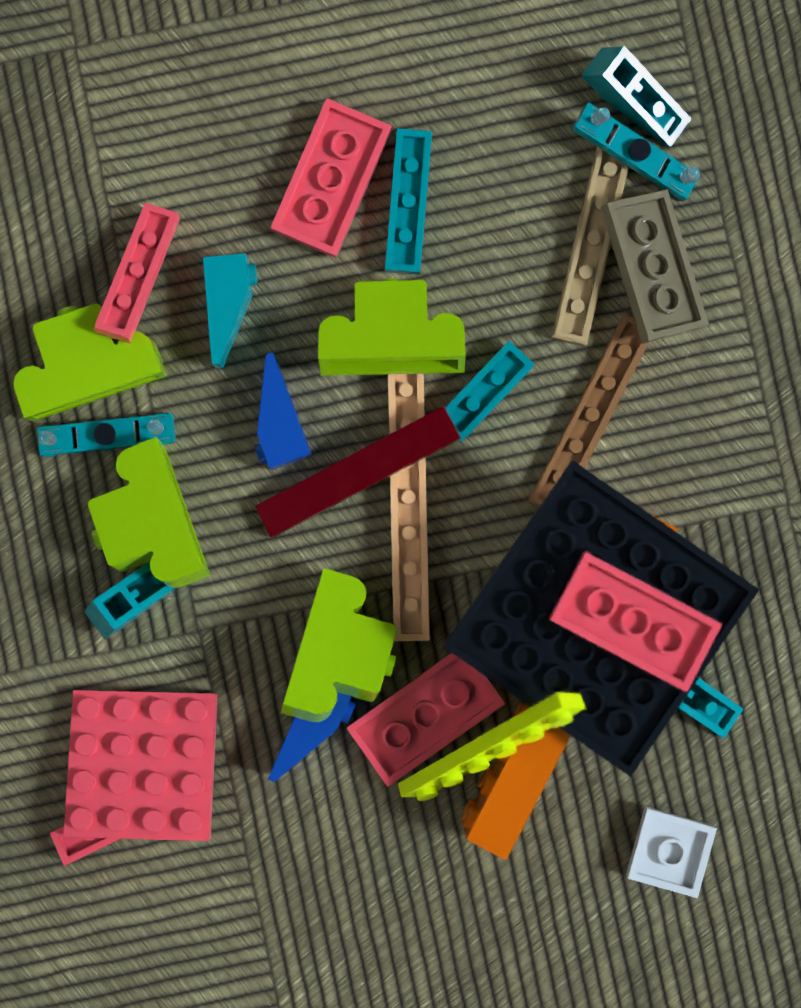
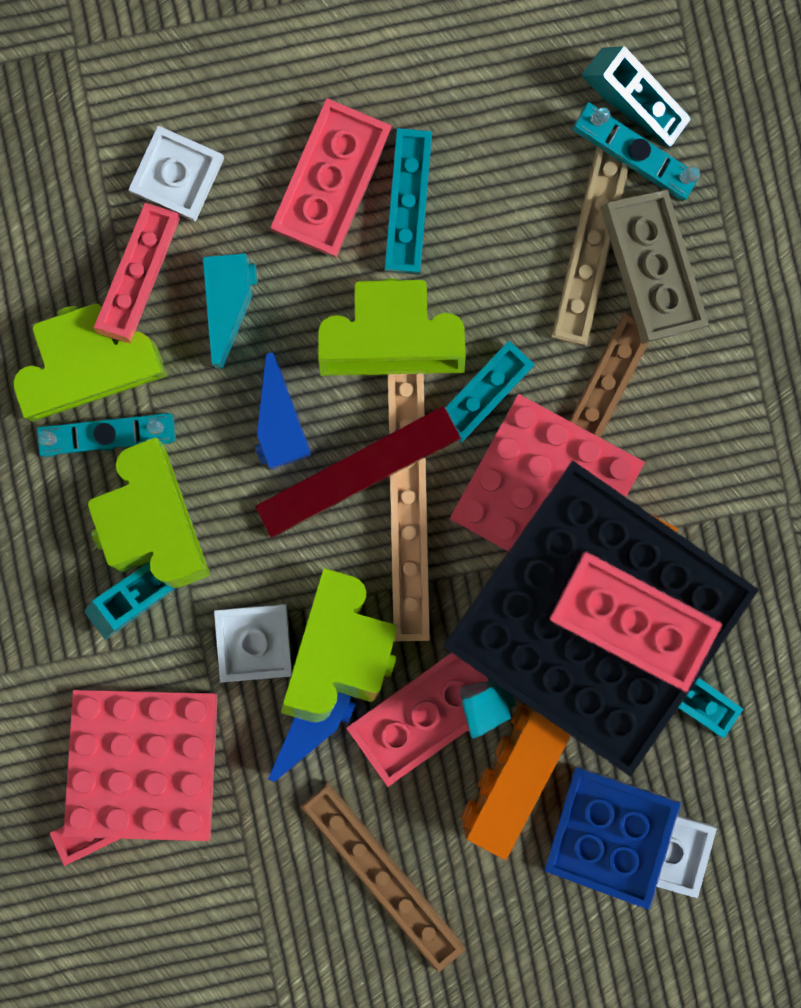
neon yellow plate [398,692,585,801] -> none
none -> white plate [129,126,224,222]
none -> white plate [214,604,293,683]
none -> medium nougat tile [300,782,466,973]
none -> coral plate [449,394,645,551]
none -> teal slope [459,680,516,738]
none -> blue plate [545,766,682,910]

